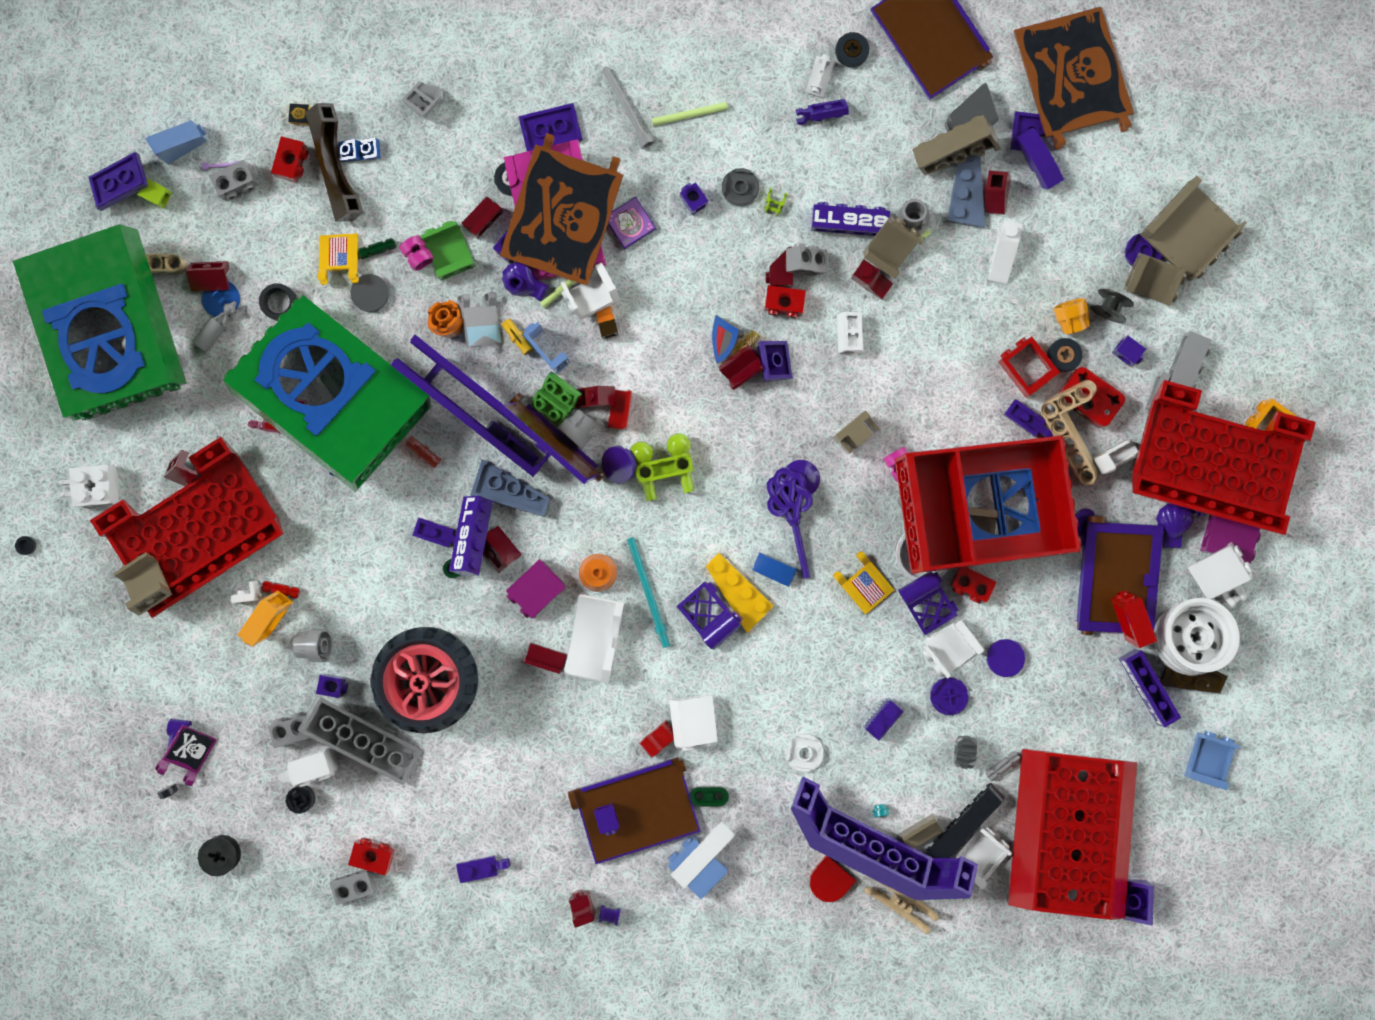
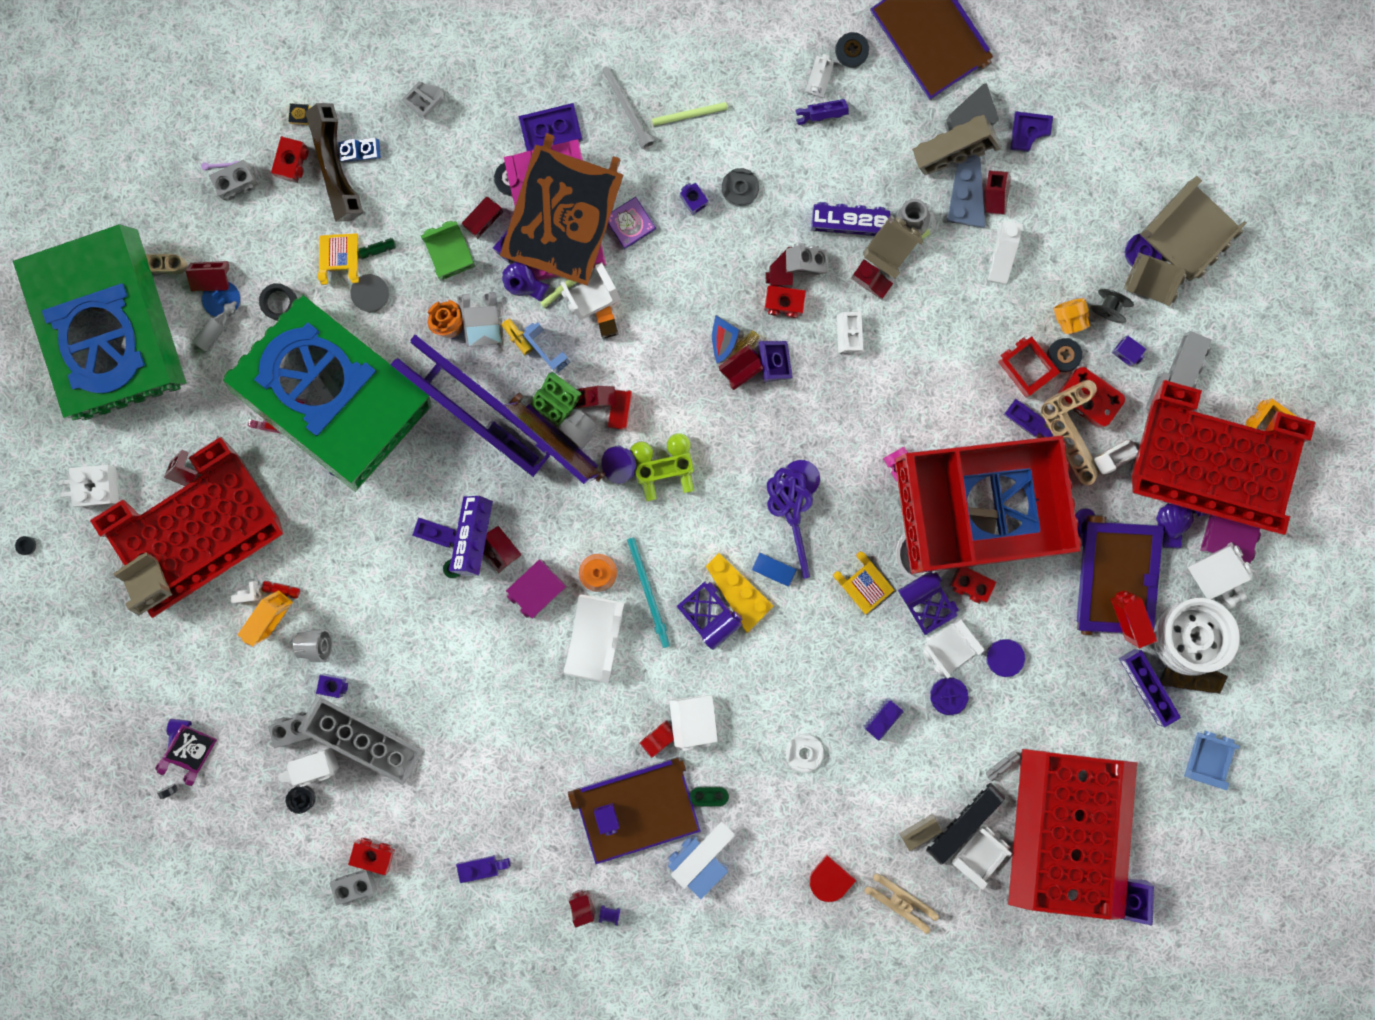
dark purple tile [88,152,148,211] -> none
lime brick [137,178,172,209] -> none
medium blue slope [145,120,207,165] -> none
pearl dark grey piece [197,835,241,877] -> none
wheel [370,627,478,734] -> none
dark pink wheel [399,235,434,271] -> none
clear red pin [404,436,442,469] -> none
sand blue wing [470,459,550,517] -> none
dark red panel [523,643,567,674] -> none
lime piece [764,188,787,216] -> none
dark purple slope [791,777,978,900] -> none
dark tan panel [833,410,879,455] -> none
teal plate [871,804,890,818] -> none
dark grey gear [954,735,977,769] -> none
flag [1014,7,1134,150] -> none
dark purple slope [1016,128,1064,189] -> none

